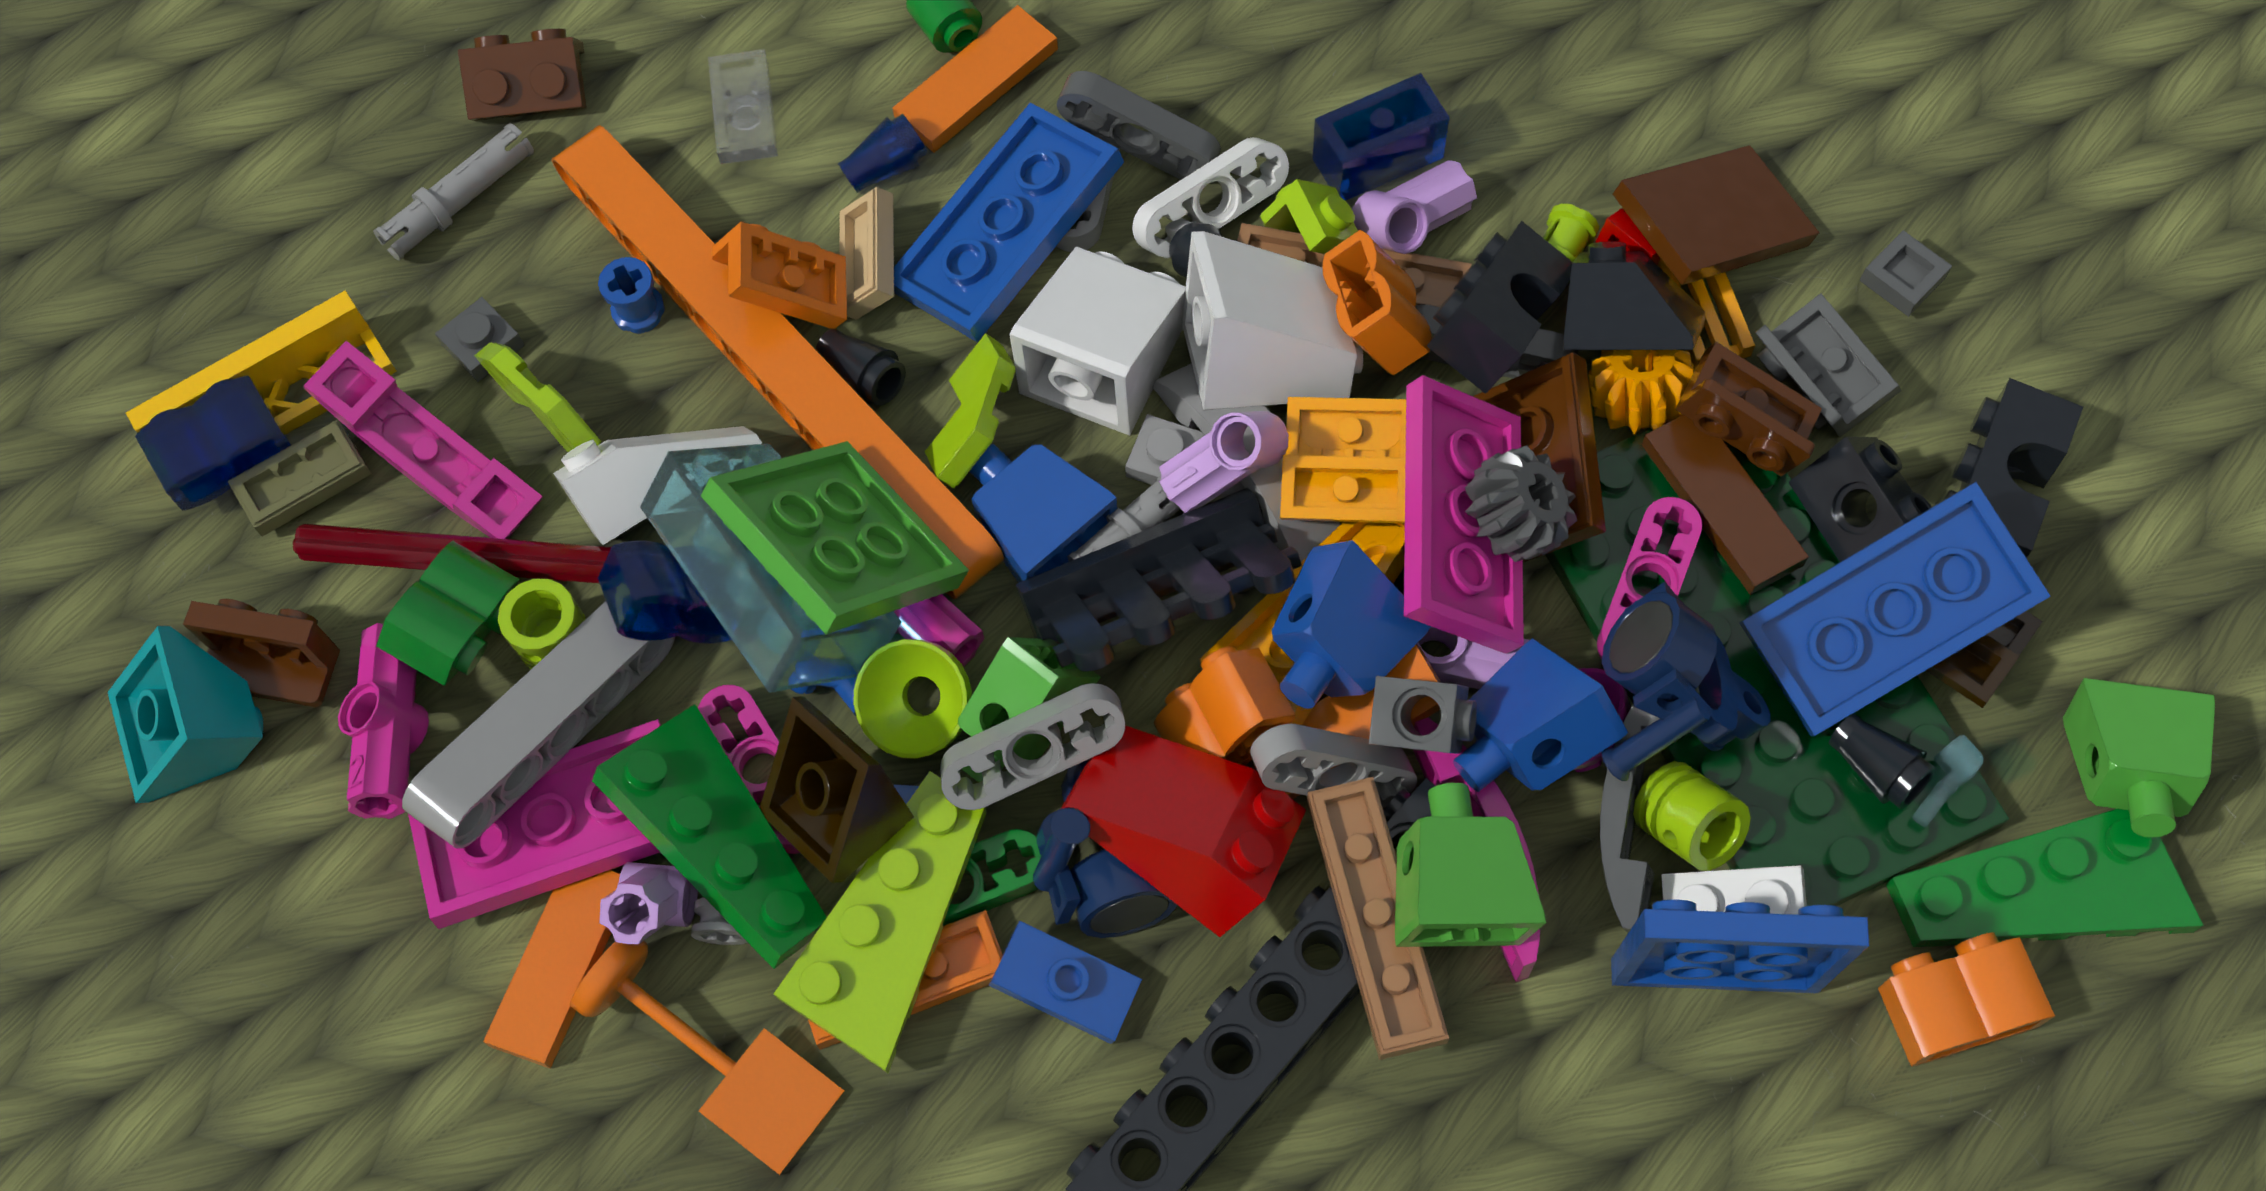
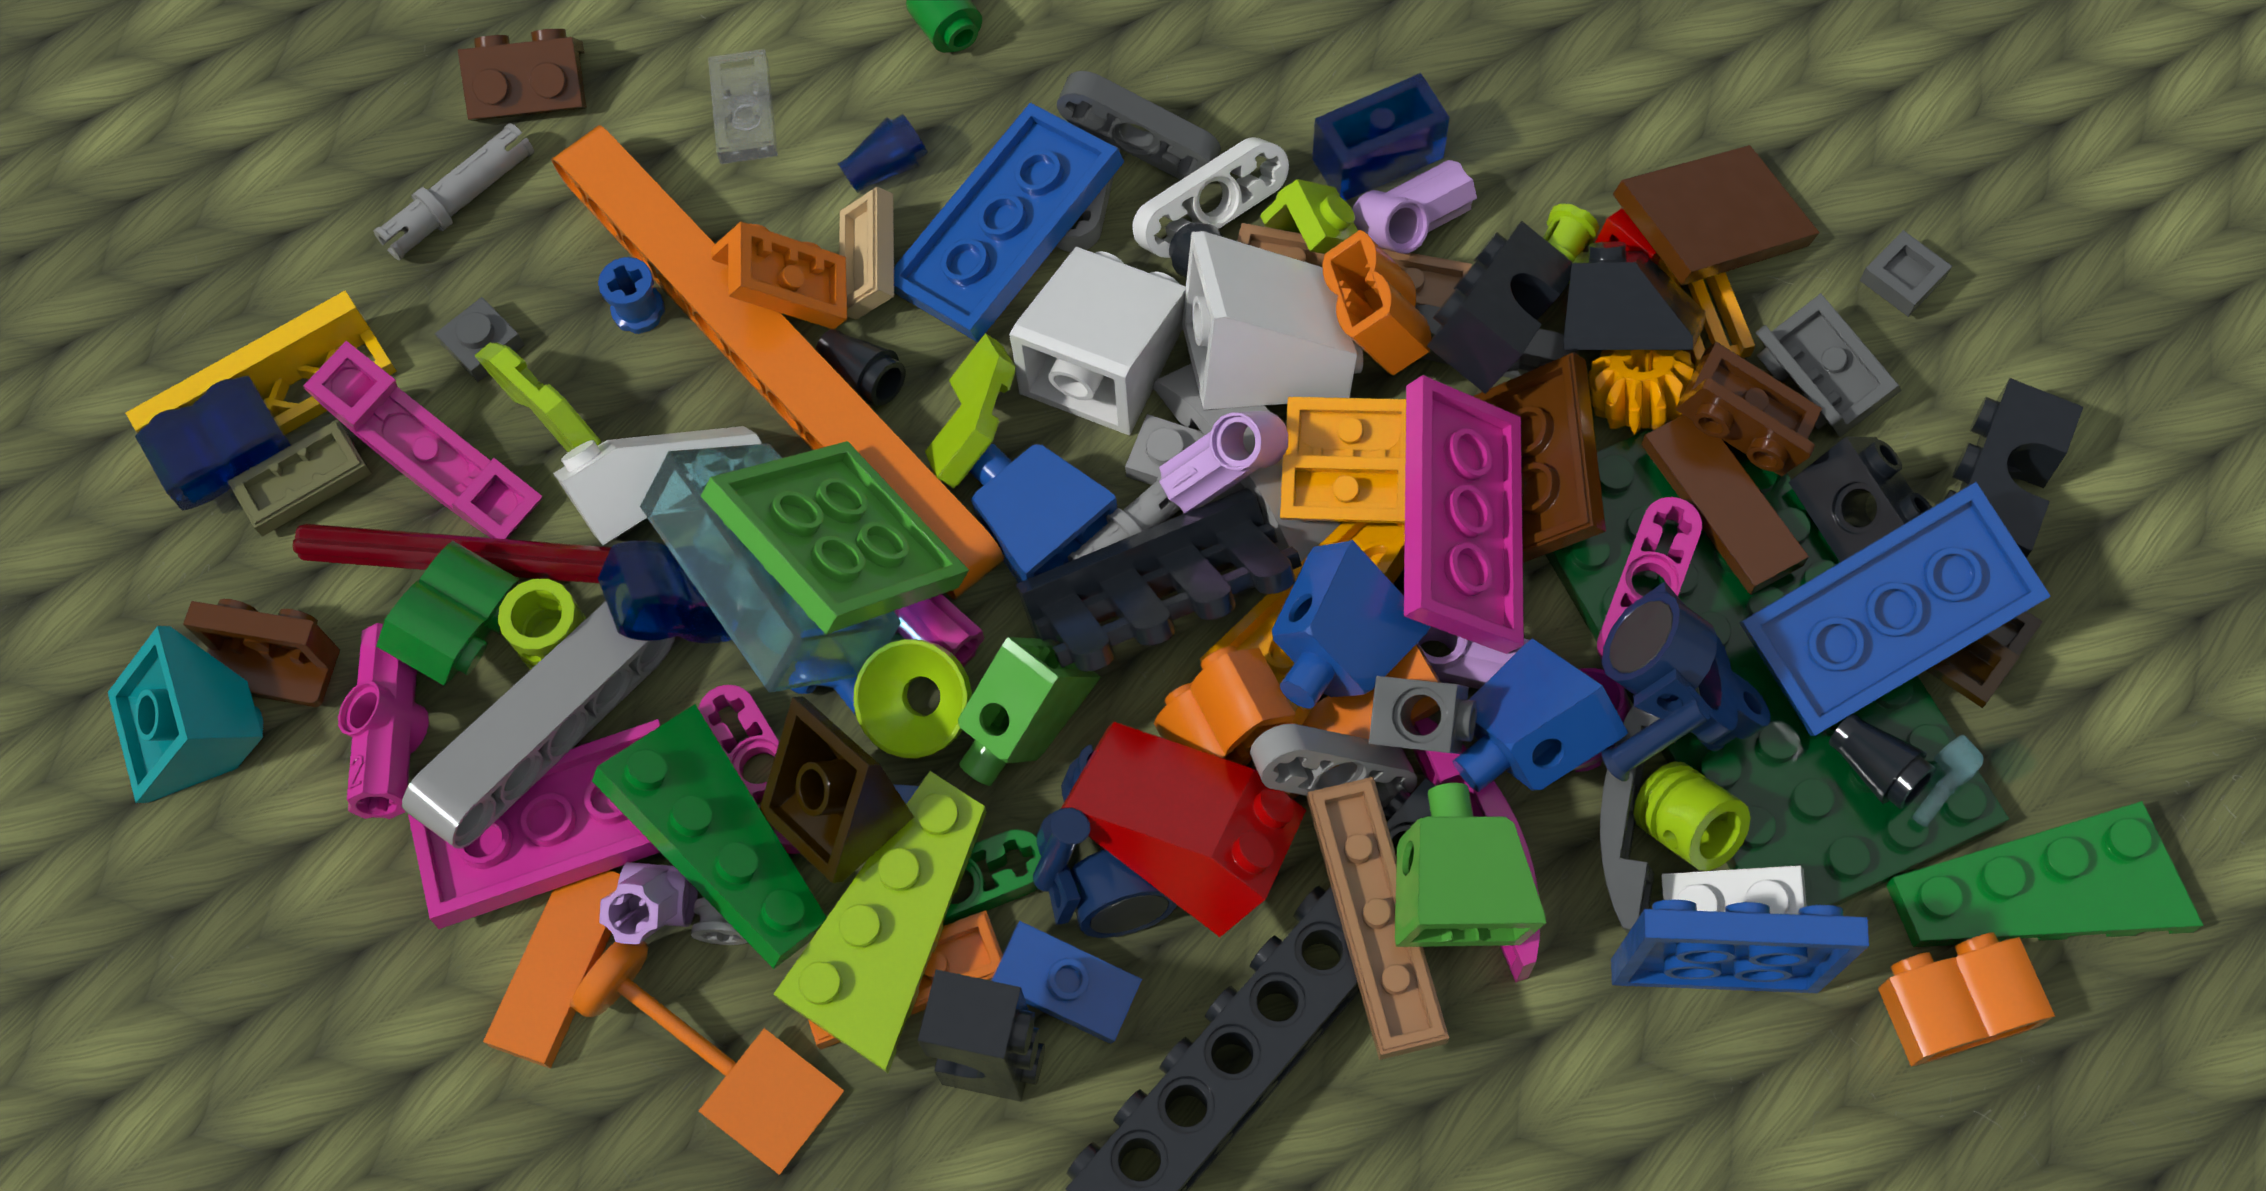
orange tile [892,5,1058,153] -> none
light grey beam [940,683,1125,810] -> none
dark grey gear [1465,445,1578,562] -> none
bright green torso [2063,678,2215,838] -> none
none -> black arch [918,969,1045,1102]

